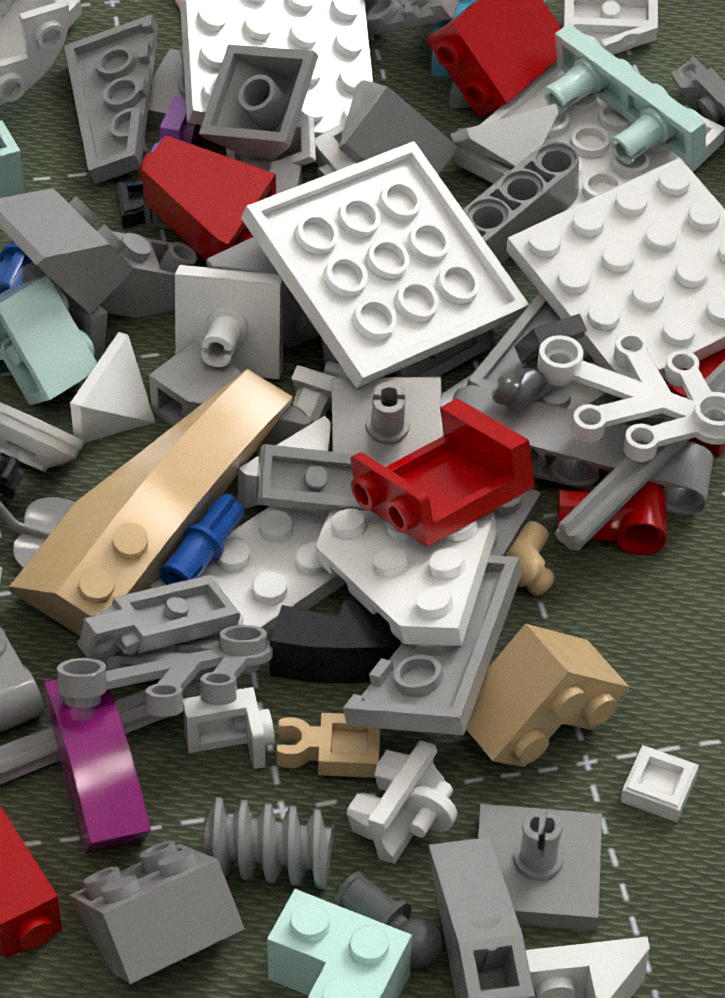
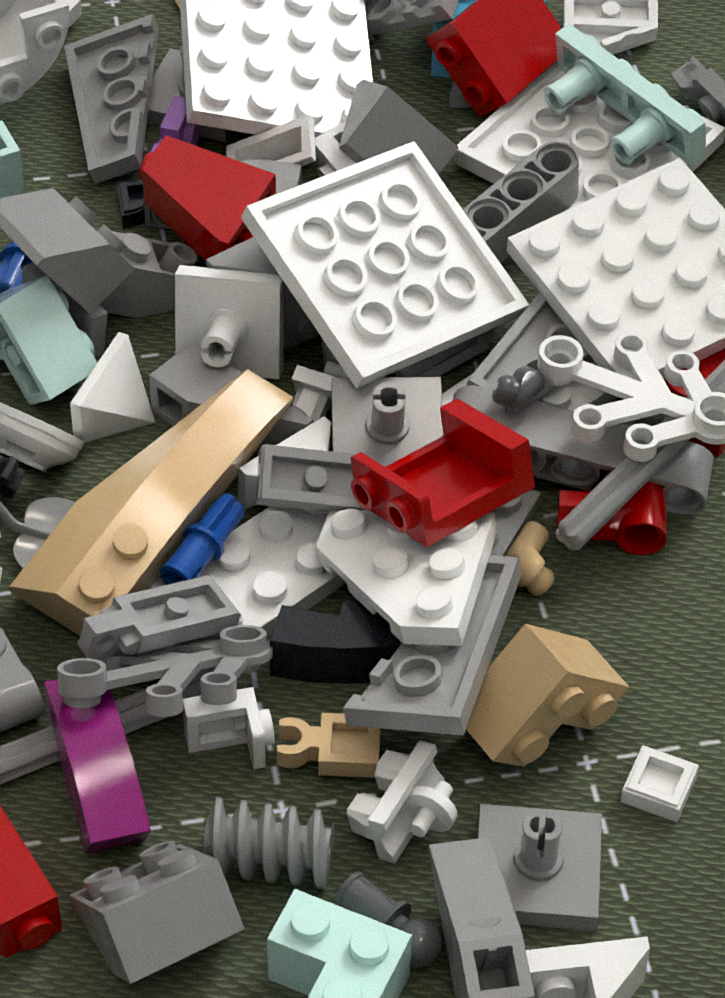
light grey slope [199,44,319,161] -> none
white slope [451,103,559,168] -> none
dark grey tile [514,313,587,364] -> none

